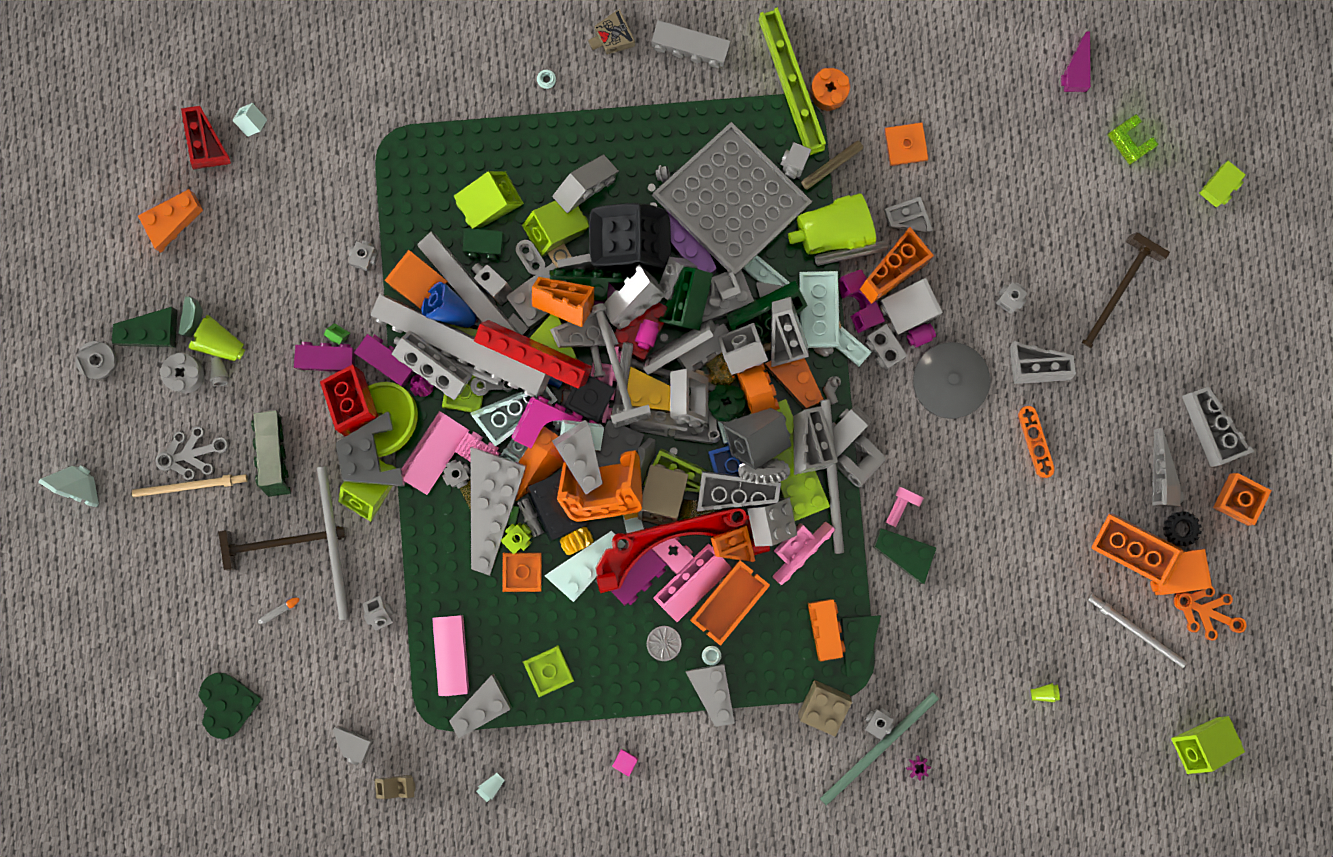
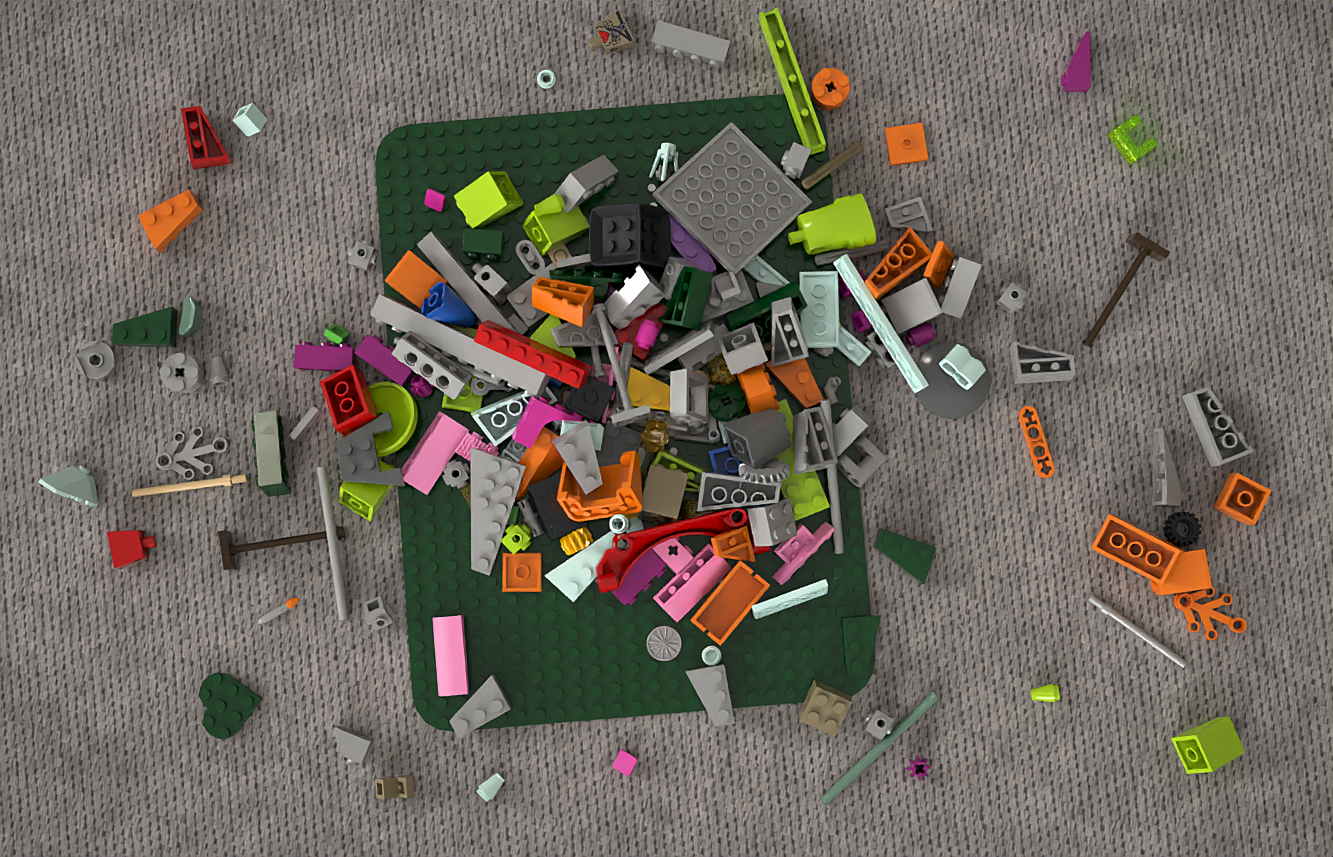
lime cone [188,314,246,361] -> none
lime tile [523,645,574,697] -> none
orange wedge [808,599,845,661] -> none
bright pink piece [886,487,924,527] -> none
lime brick [1199,161,1246,207] -> none
none -> red torso [107,530,157,568]
none -> light grey tile [289,406,322,441]
none -> dark pink slope [425,189,447,212]
none -> lime cone [534,194,565,216]
none -> light aqua cone [609,514,631,534]
none -> clear yellow brick [641,420,669,452]
none -> light aqua plant [649,143,678,181]
none -> light aqua tile [752,579,828,619]
none -> light aqua tile [834,254,929,393]
none -> orange plate [923,241,955,290]
none -> light grey wedge [937,253,982,319]
none -> light aqua brick [939,344,986,390]

